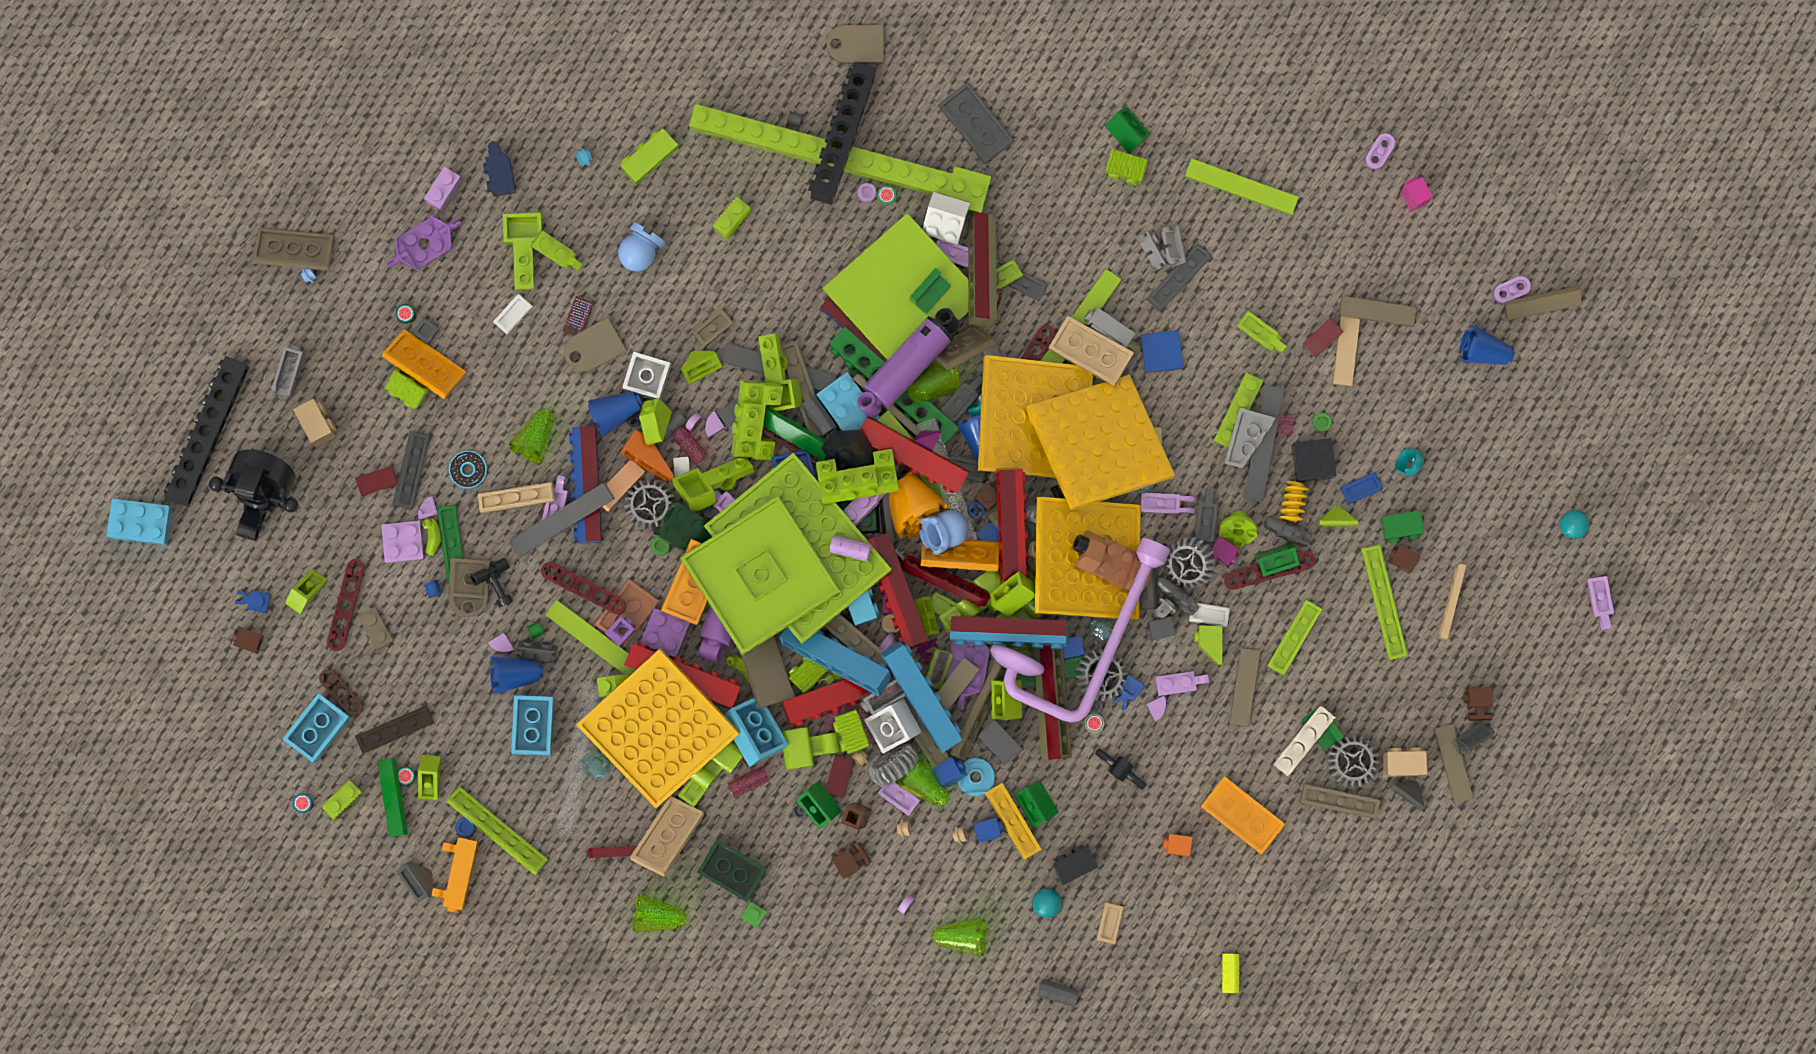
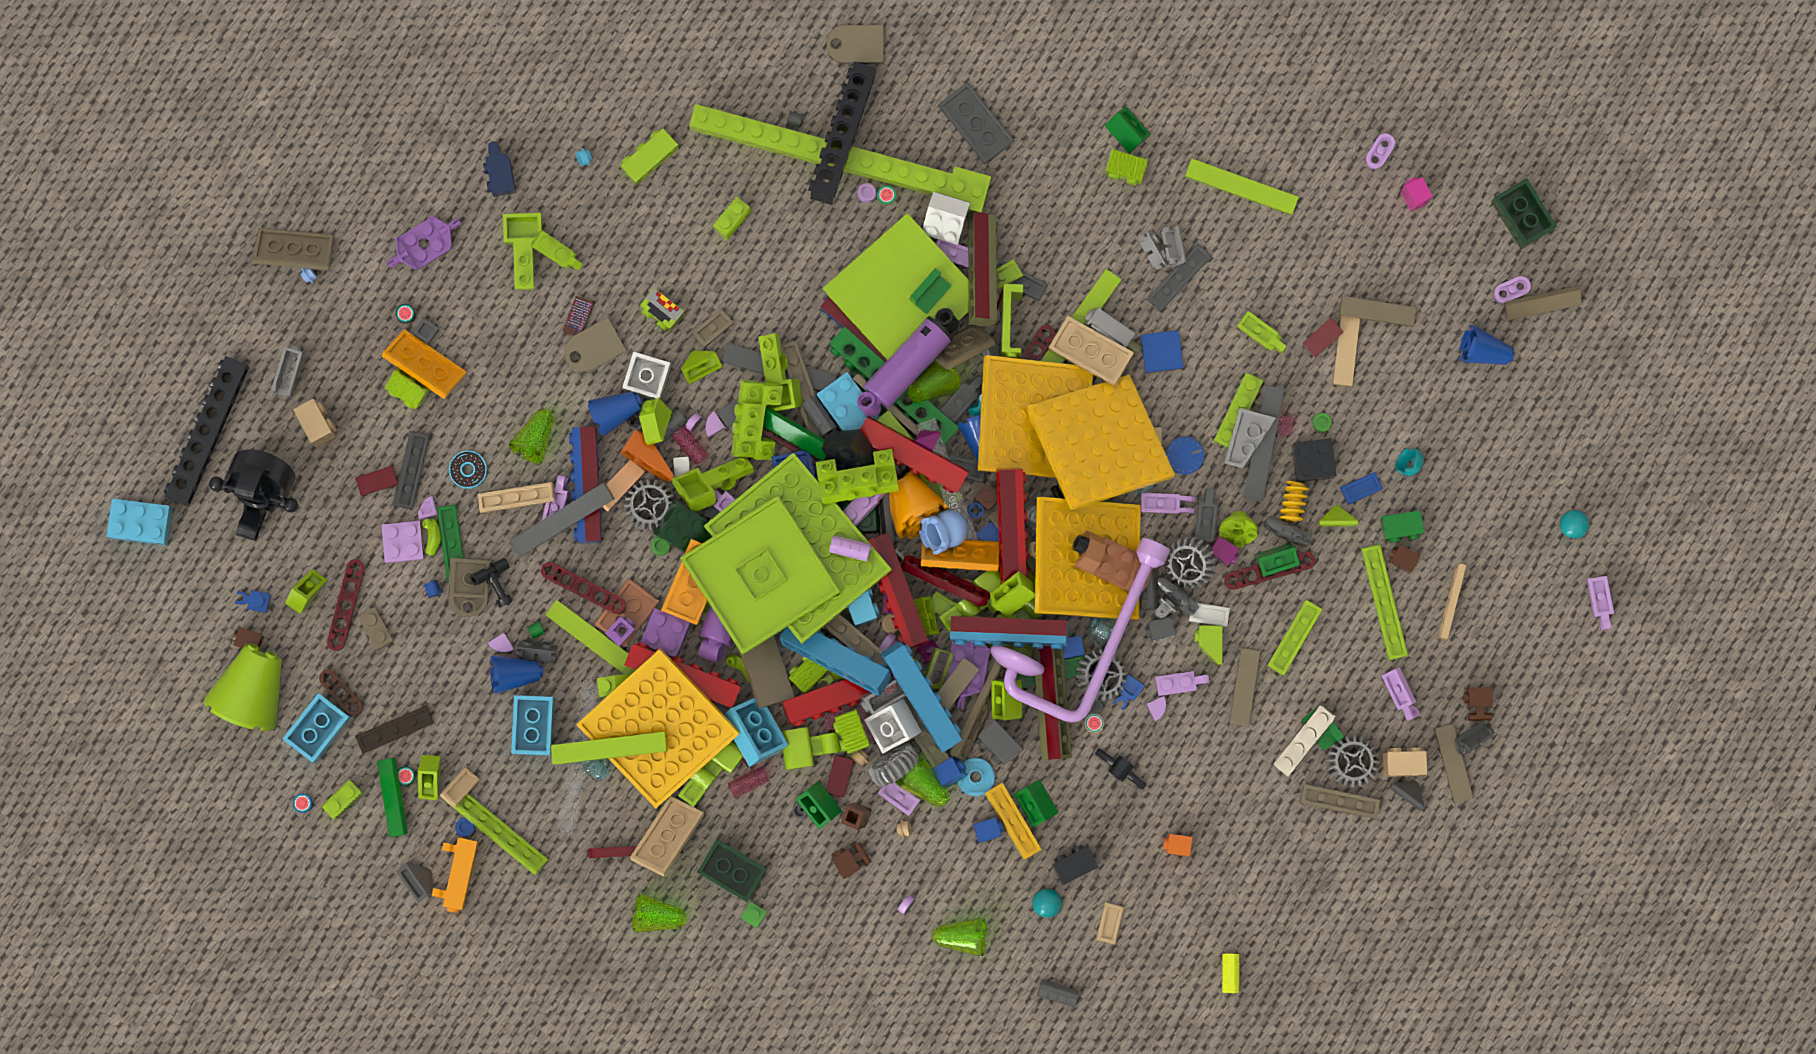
lavender brick [424,167,463,212] -> none
white tile [493,294,533,335] -> none
light blue tile [618,222,665,272] -> none
tan plate [952,826,968,845] -> none
light orange plate [1200,776,1285,855] -> none
none -> lime cone [204,643,282,731]
none -> tan tile [440,767,480,808]
none -> lime tile [551,732,668,765]
none -> brick [640,288,685,332]
none -> lime panel [1001,284,1023,359]
none -> blue tile [1166,437,1204,475]
none -> lavender plate [1382,667,1420,721]
none -> dark green brick [1491,178,1557,250]

